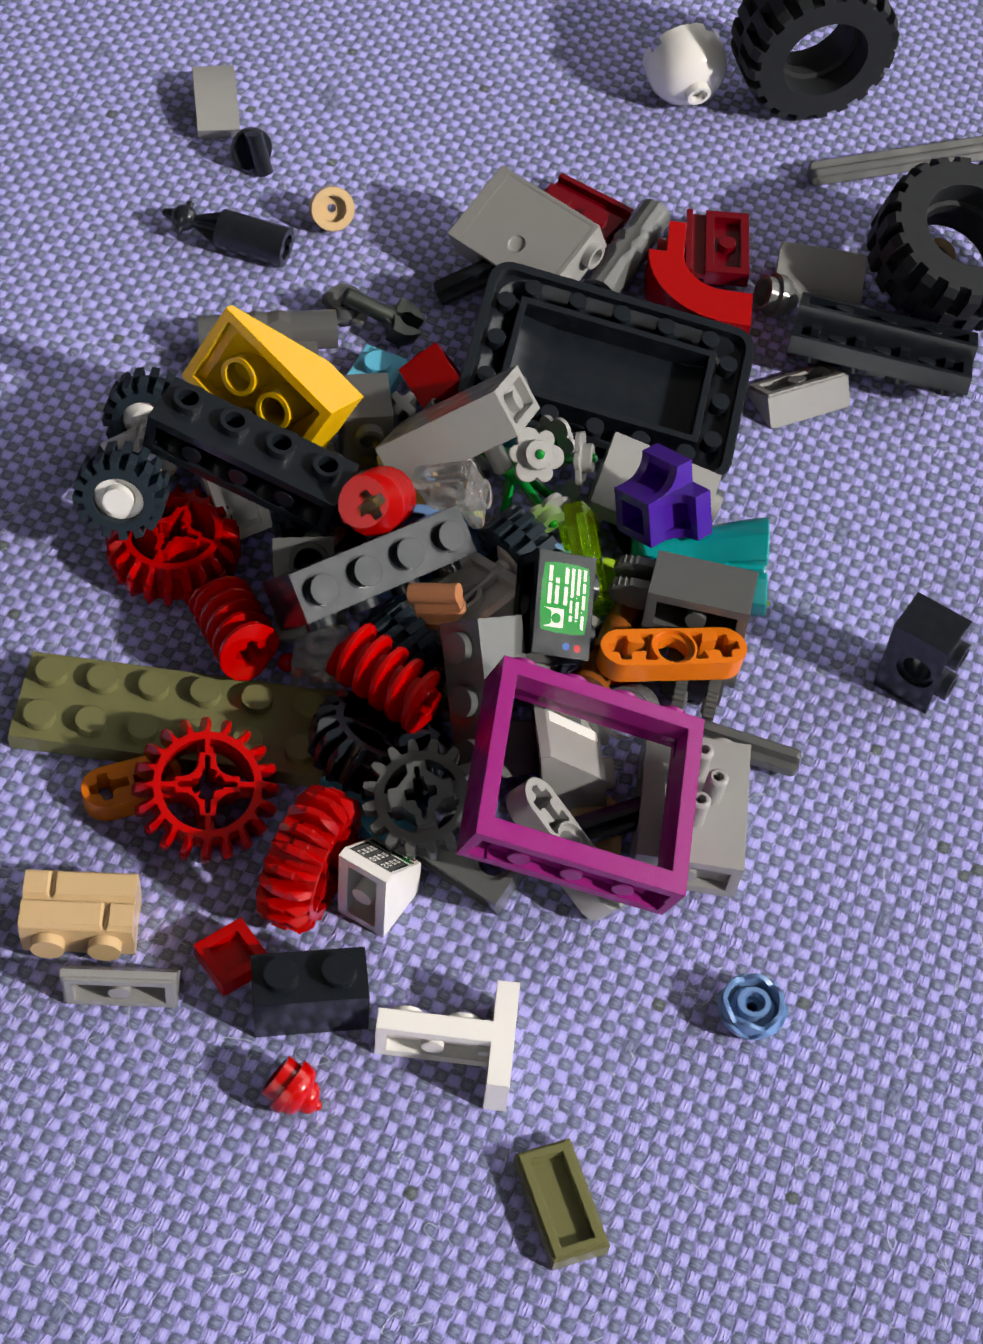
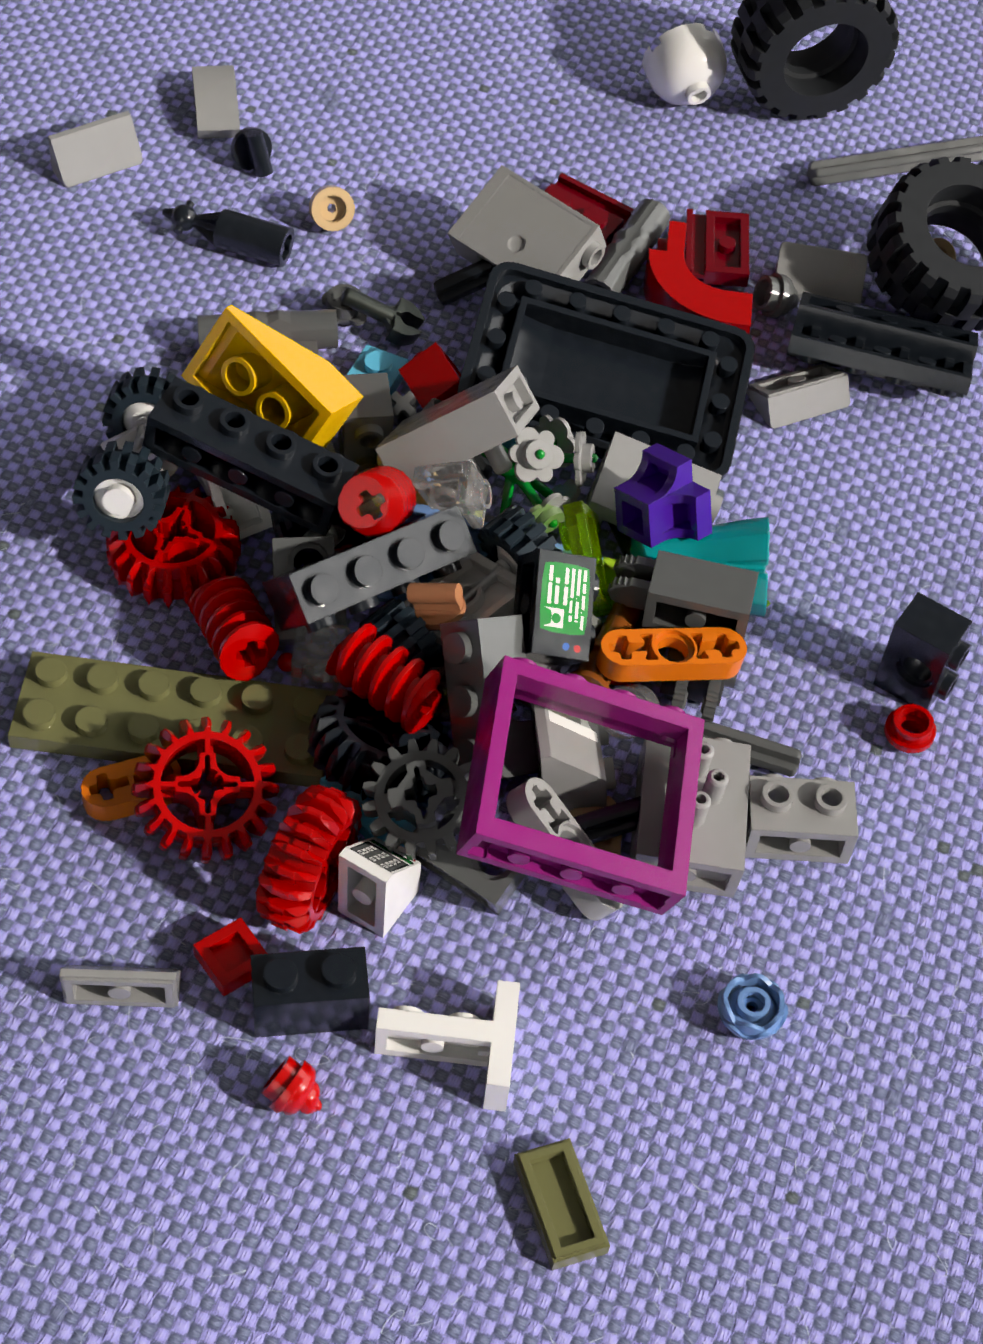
tan brick [18,869,142,961] -> none
none -> light grey slope [48,111,142,188]
none -> light grey brick [745,774,859,864]
none -> red plate [884,704,936,753]

